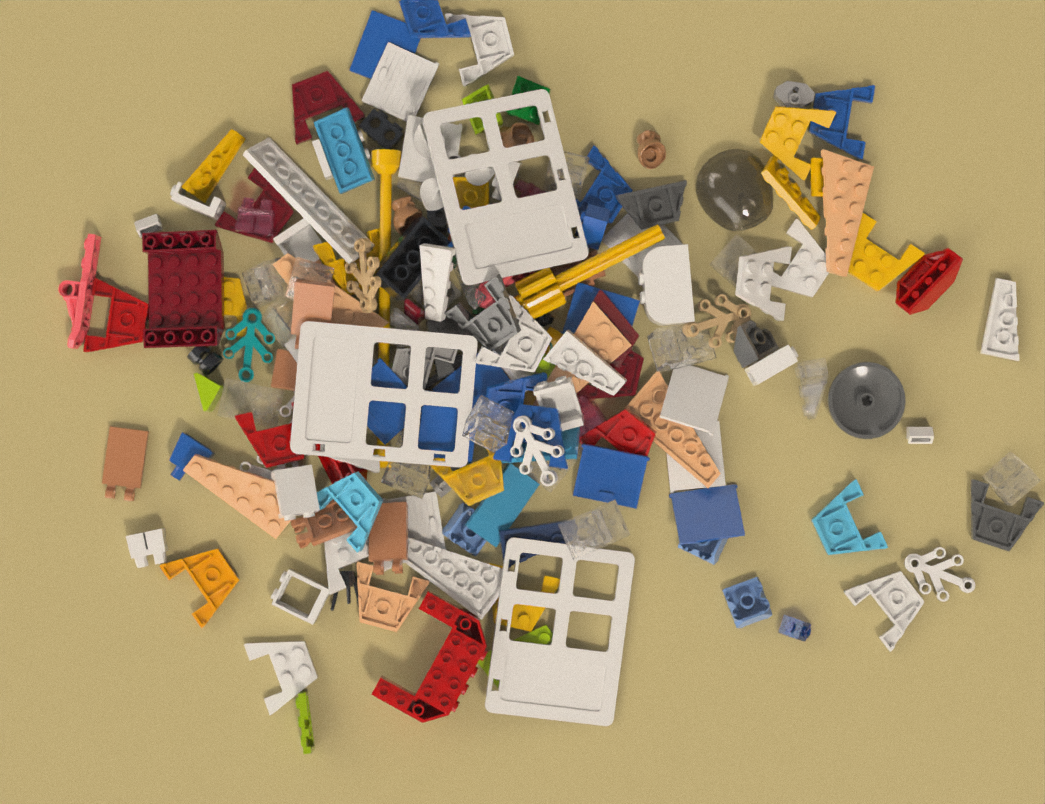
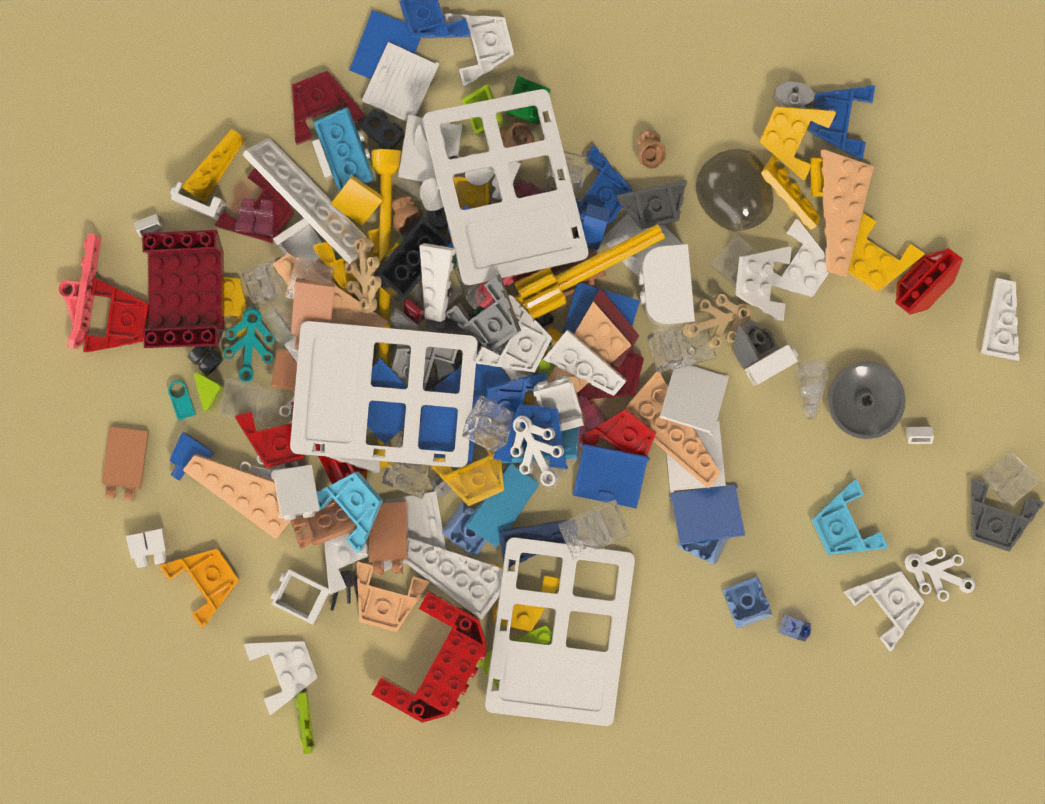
none -> teal piece [168,381,196,421]
none -> yellow tile [331,175,384,226]

